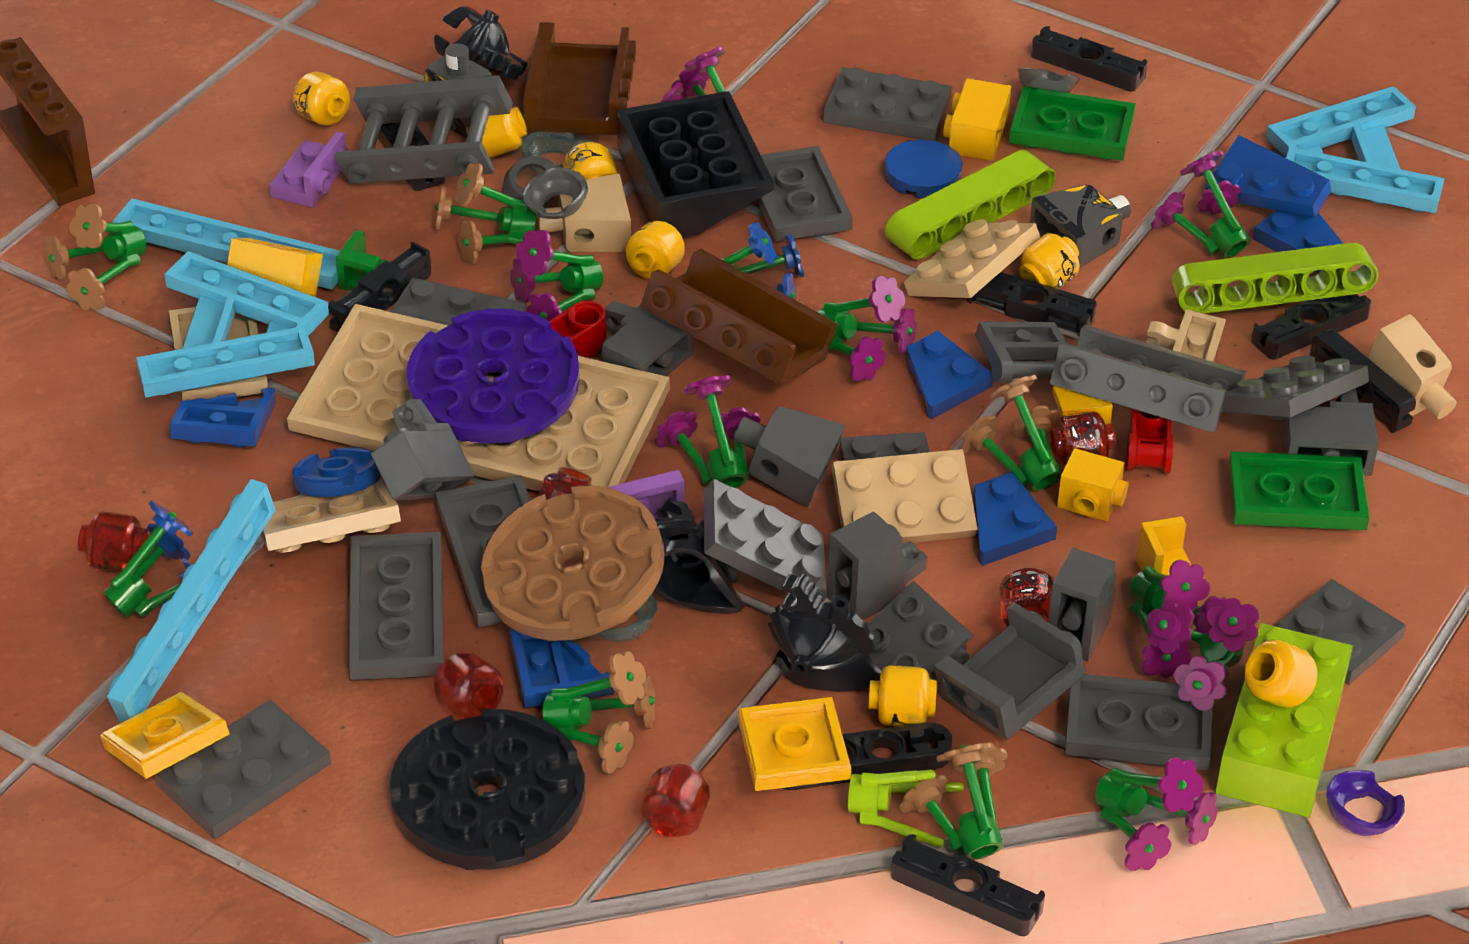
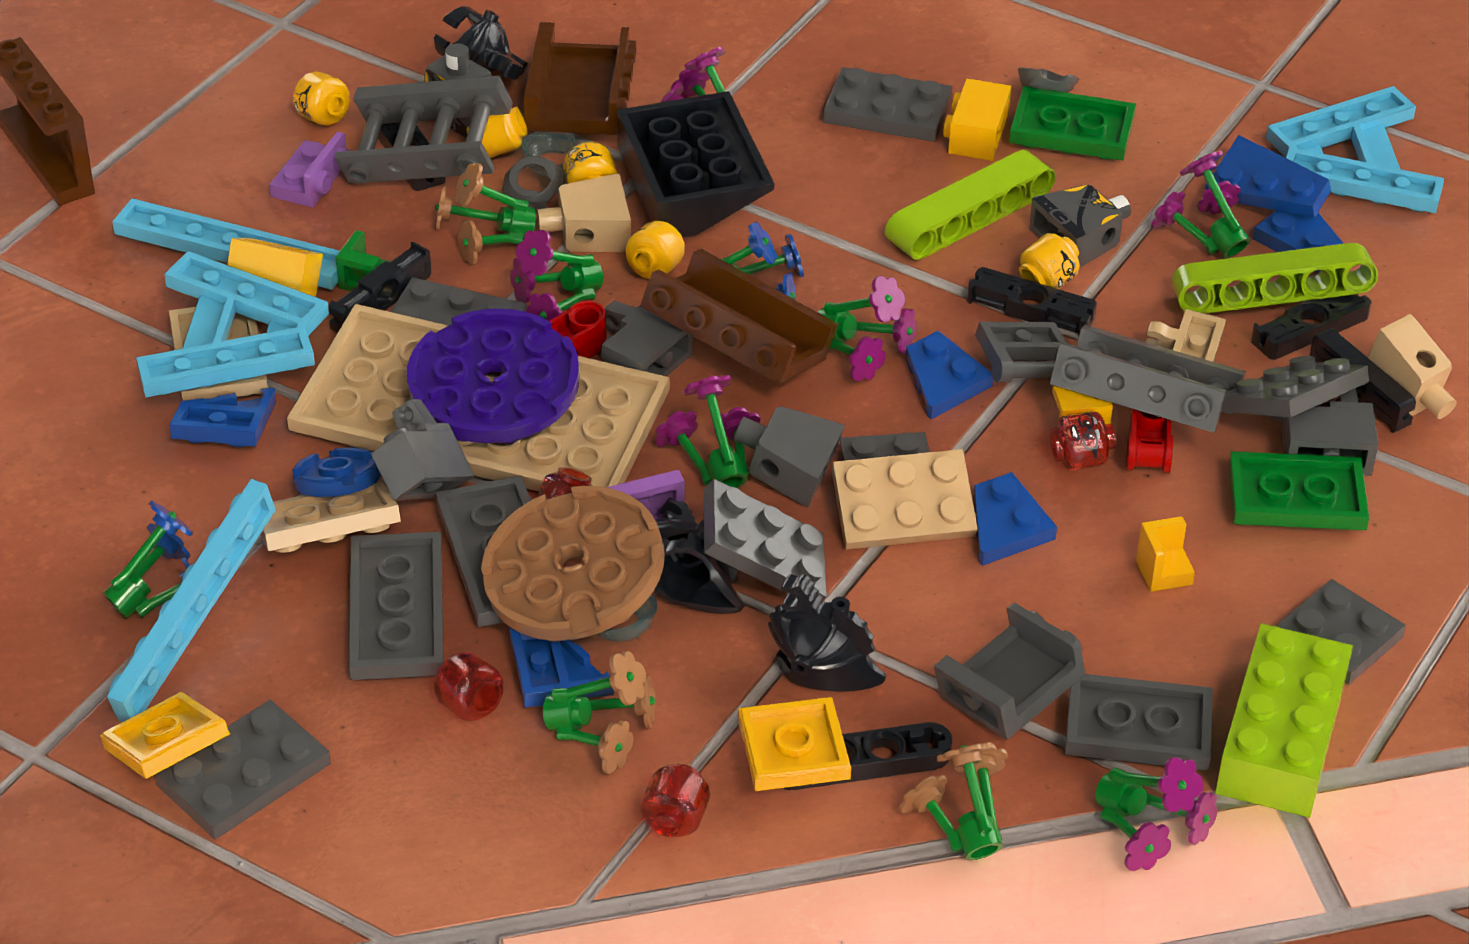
plant [43,203,146,310] -> none
clear red head [78,511,148,572] -> none
black plate [390,709,585,870] -> none
dark grey piece [522,167,589,219] -> none
dark grey plate [757,146,852,242] -> none
dark grey hinge [827,511,927,620] -> none
lime plant [848,770,964,848] -> none
dark grey hinge [868,581,973,678] -> none
yellow head [869,665,937,727] -> none
blue tile [884,139,963,198] -> none
black piece [891,834,1045,937] -> none
tan plate [904,219,1040,298] -> none
plant [959,375,1063,491] -> none
clear red head [999,568,1054,627] -> none
black piece [1031,26,1148,92] -> none
dark grey hinge [1048,548,1116,662] -> none
yellow brick [1057,448,1129,522] -> none
magenta plant [1129,560,1228,678] -> none
magenta plant [1147,598,1259,711] -> none
yellow head [1245,640,1318,707] -> none
dark purple piece [1326,770,1405,836] -> none

